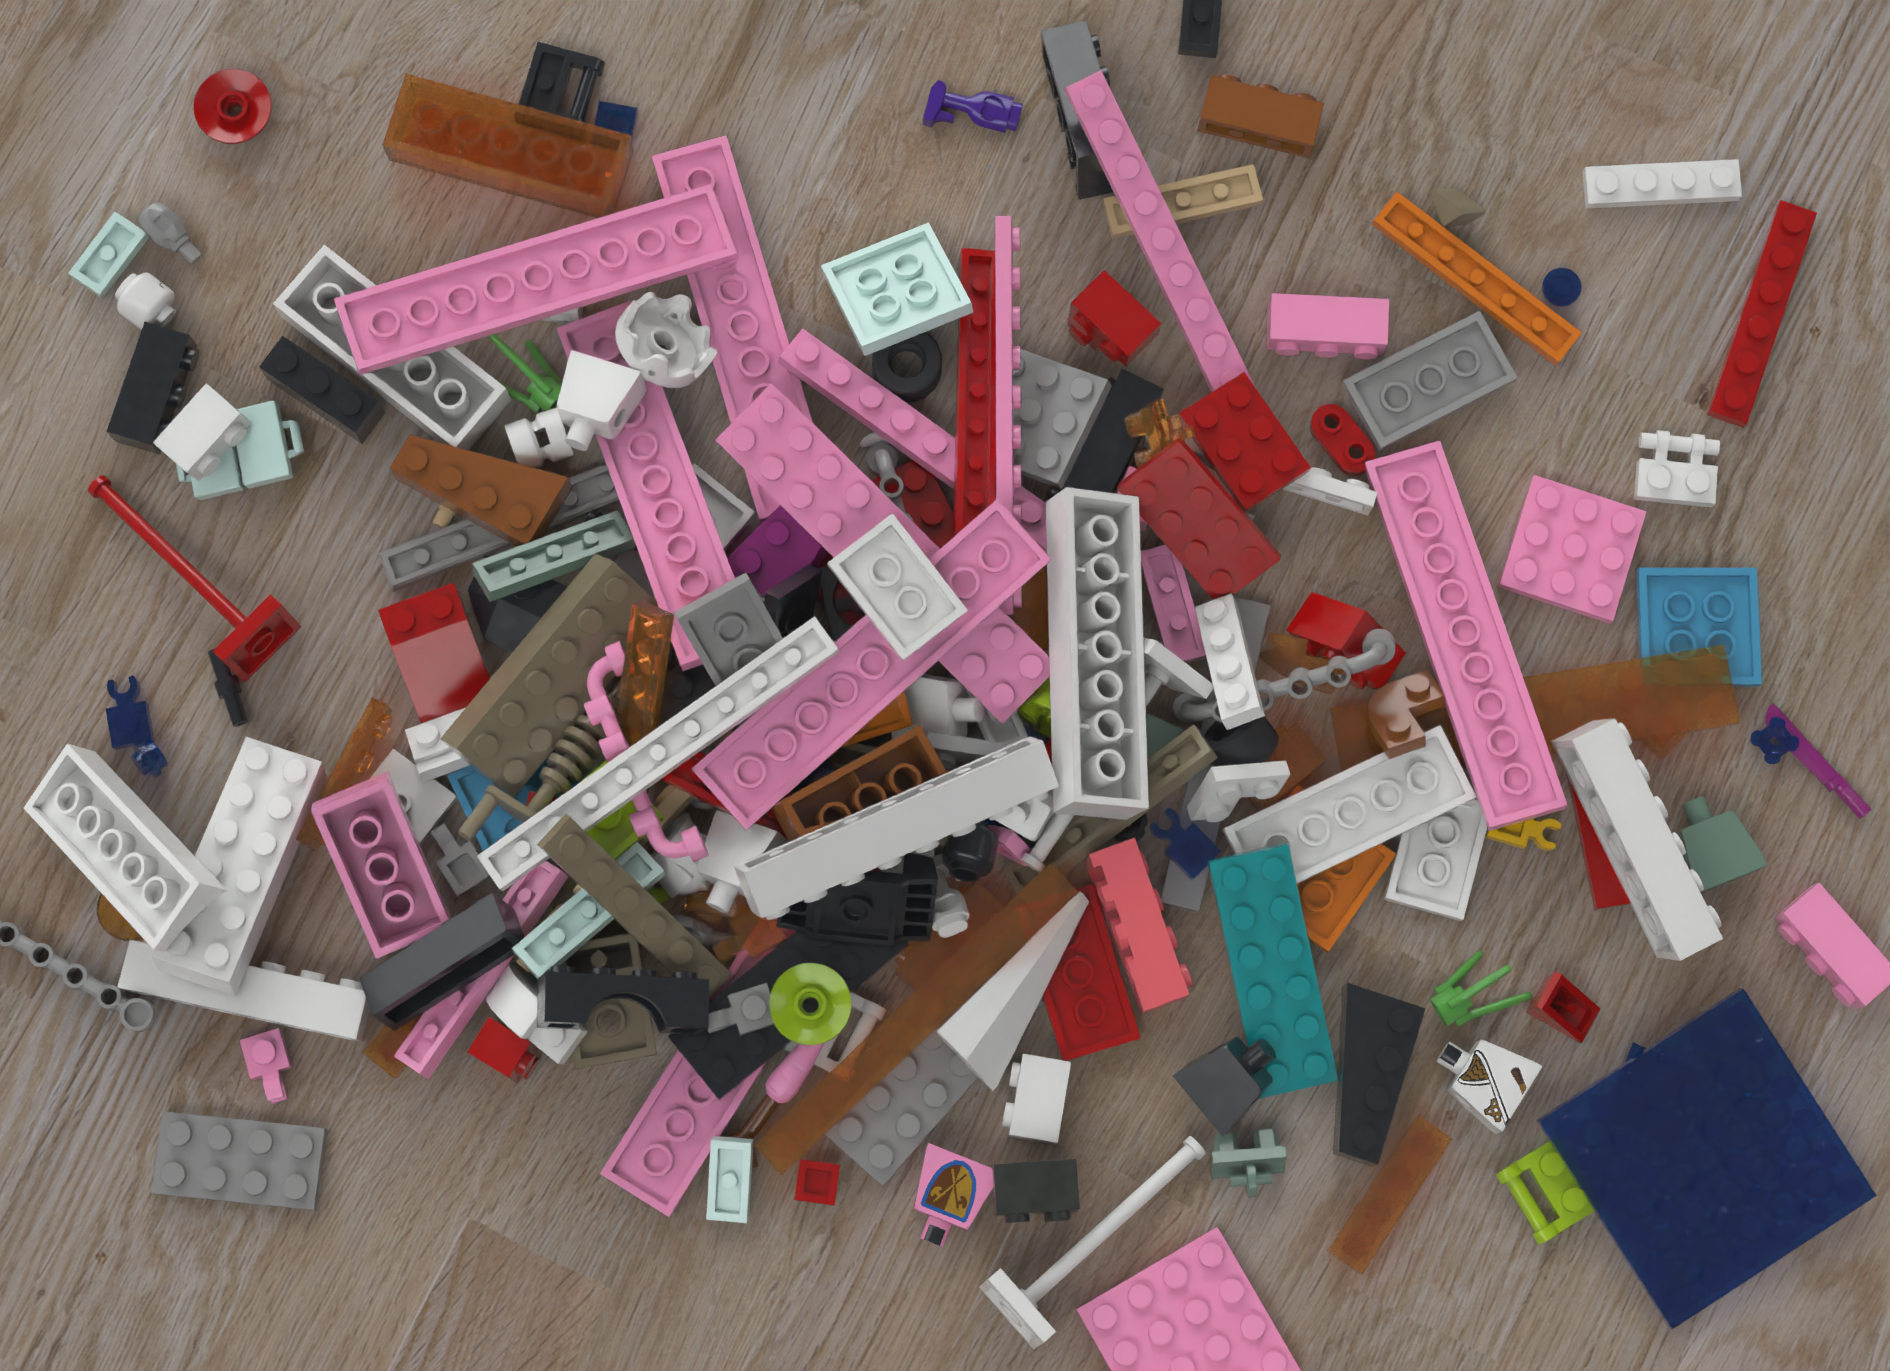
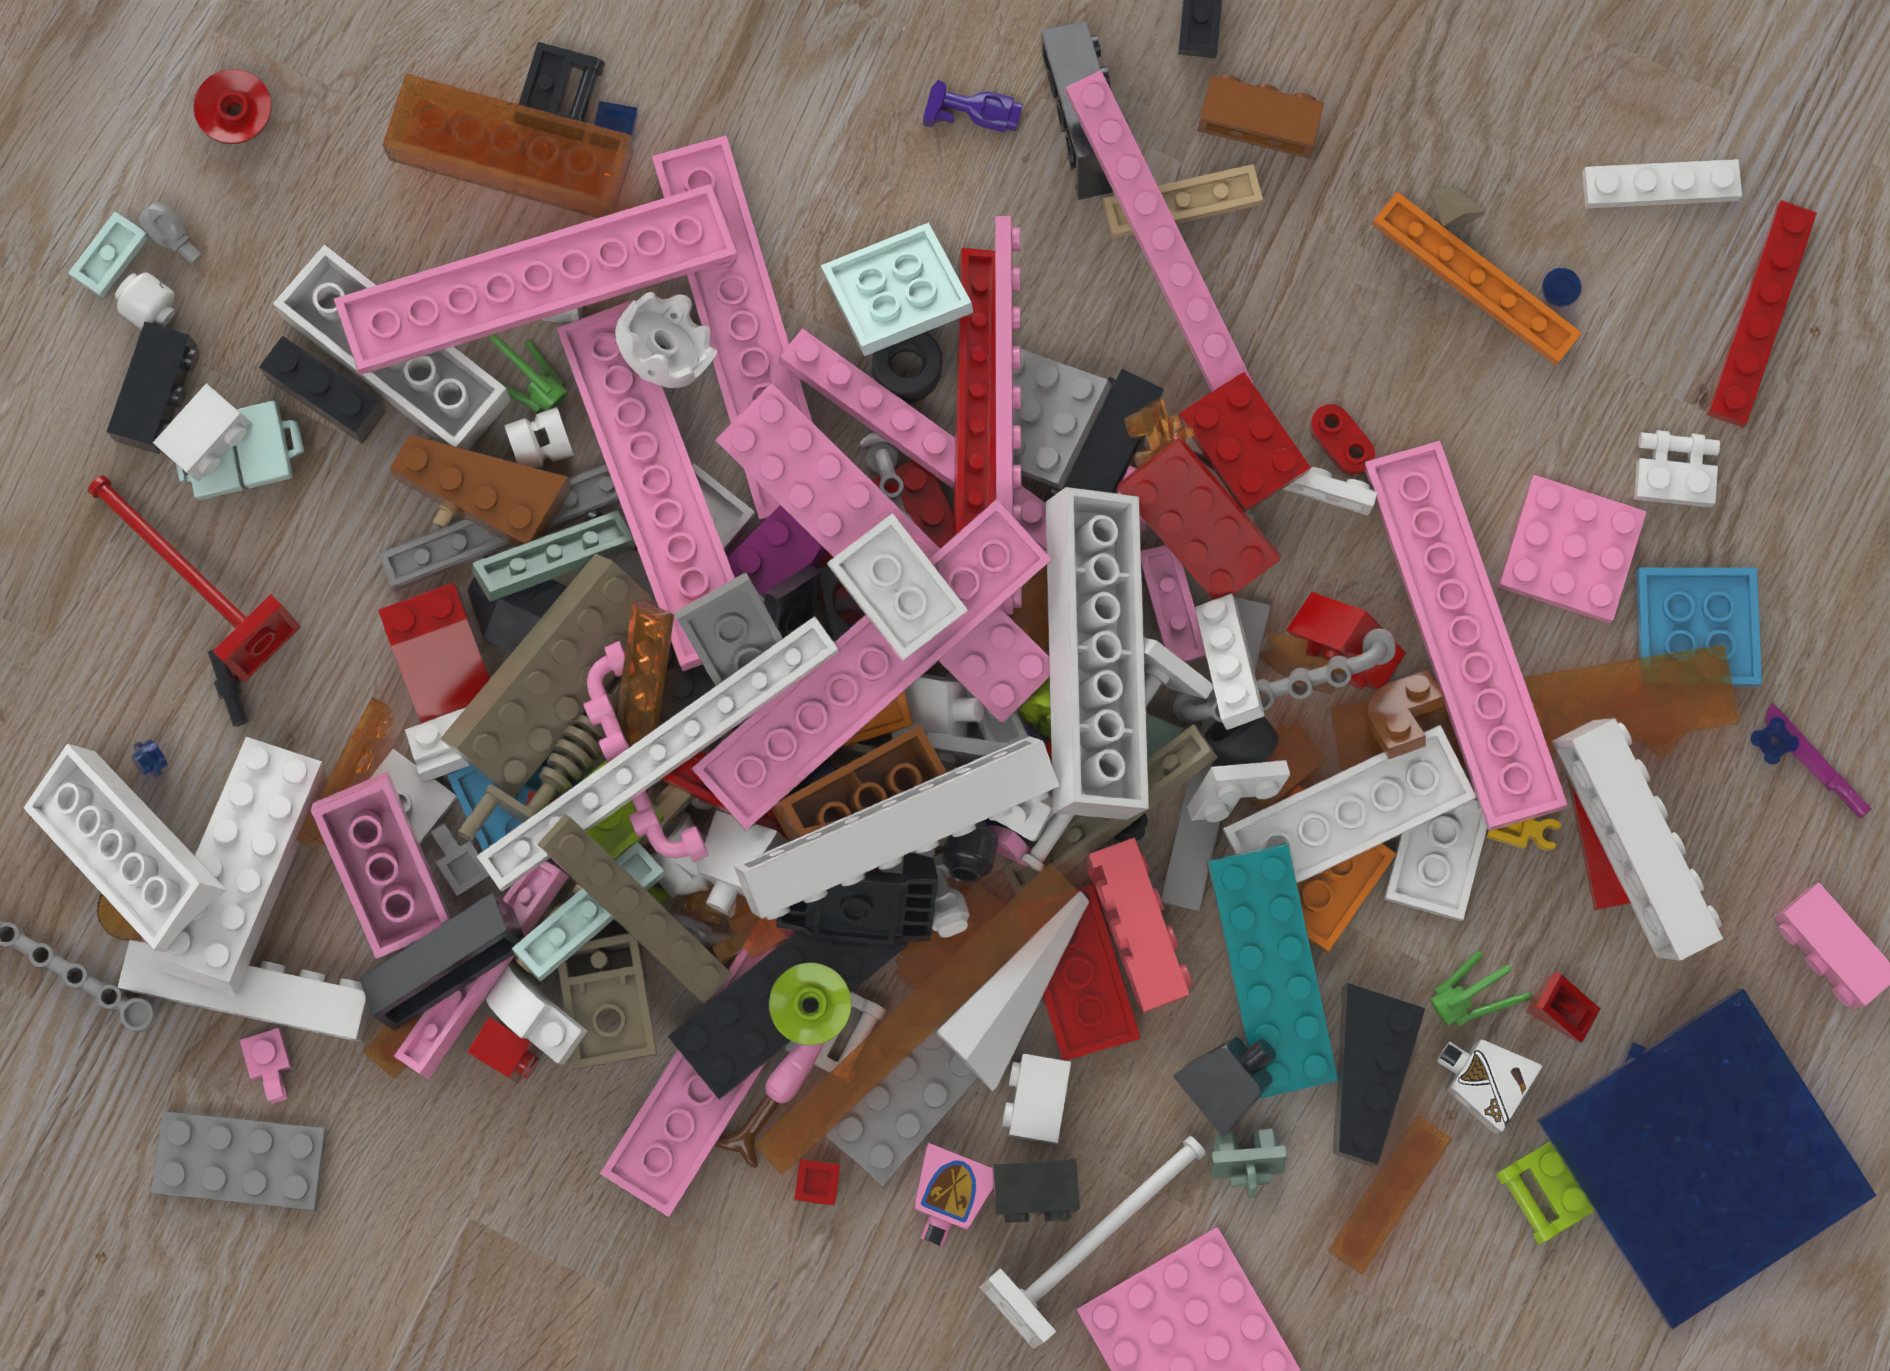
clear blue plate [106,675,155,750] -> none
black arch [537,966,709,1035] -> none
white torso [557,350,647,451] -> none
light aqua plate [706,1136,754,1223] -> none
light grey plate [708,983,774,1036] -> none
red brick [1067,270,1162,367] -> none
clear blue plate [1149,808,1222,881] -> none
bright pink brick [1266,293,1389,360] -> none
light grey plate [1341,311,1518,451] -> none
sand green torso [1676,796,1768,893] -> none

